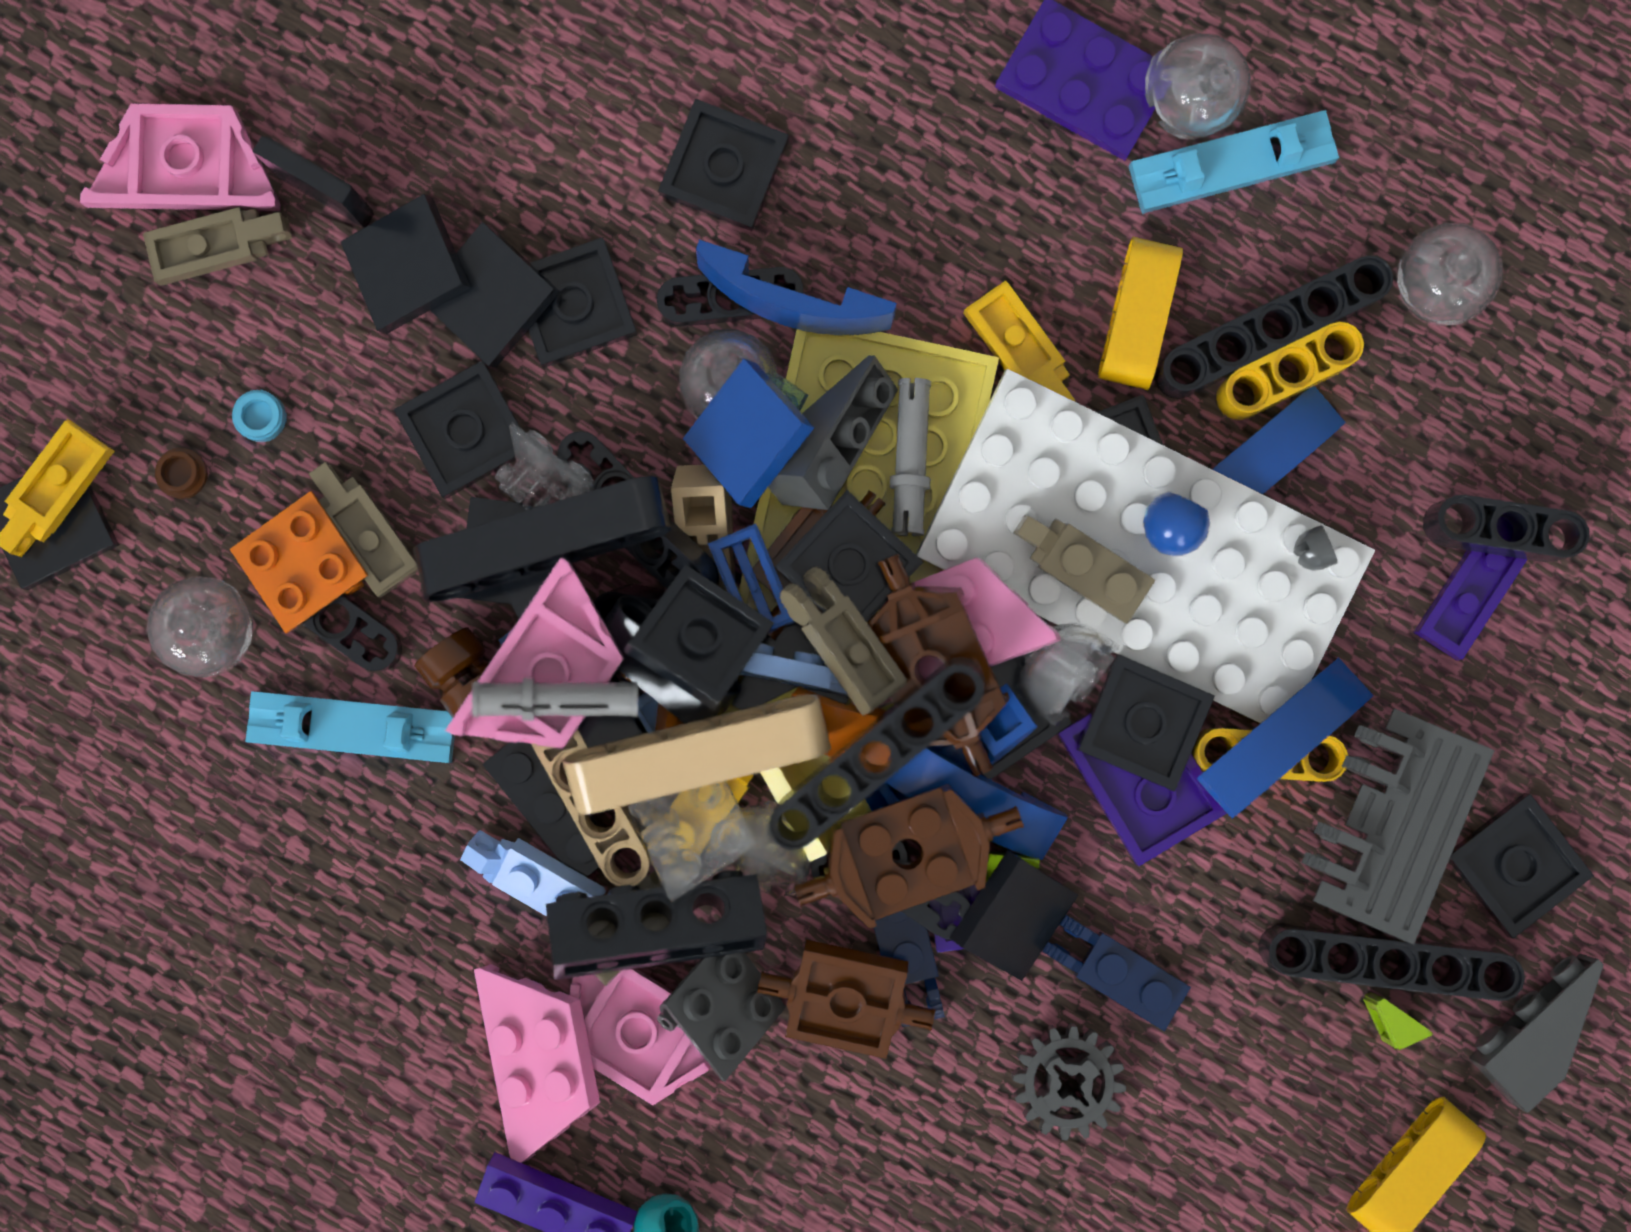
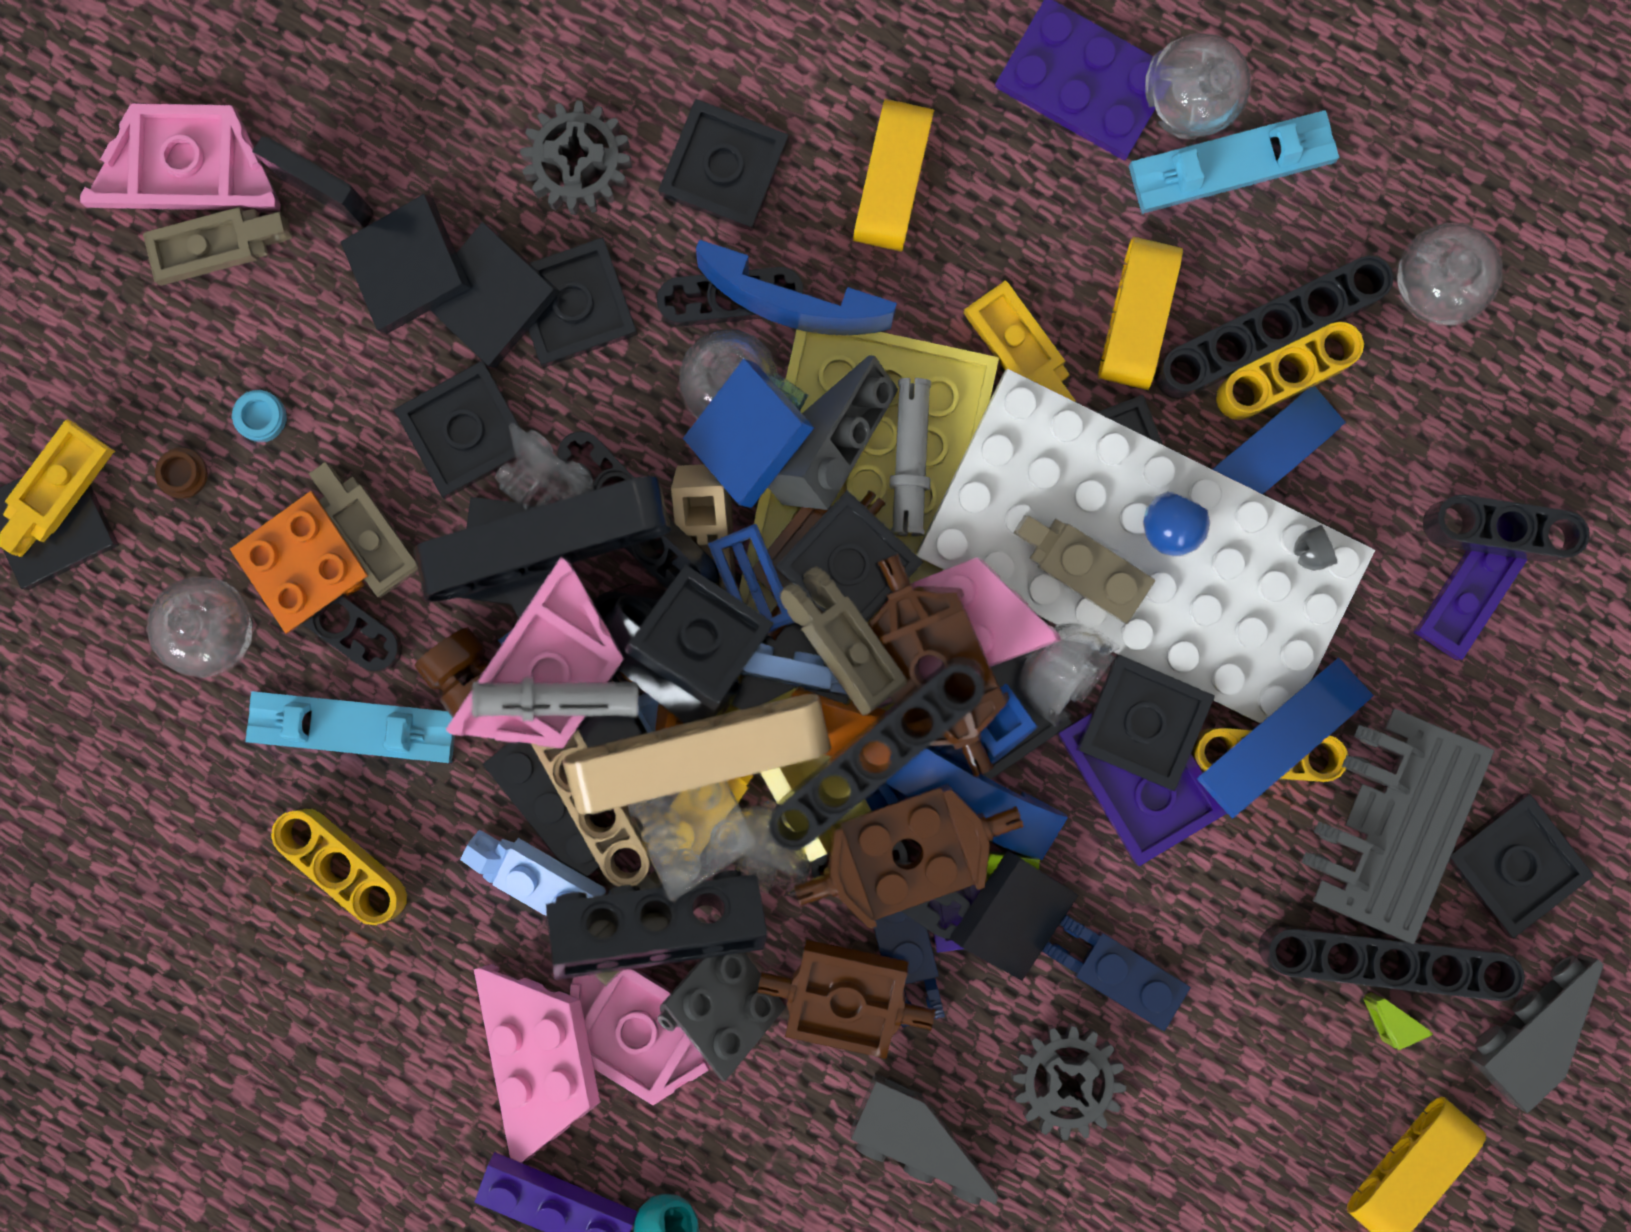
none -> yellow beam [271,809,407,925]
none -> dark grey gear [520,101,632,215]
none -> dark grey slope [850,1073,998,1205]
none -> yellow beam [853,99,934,252]

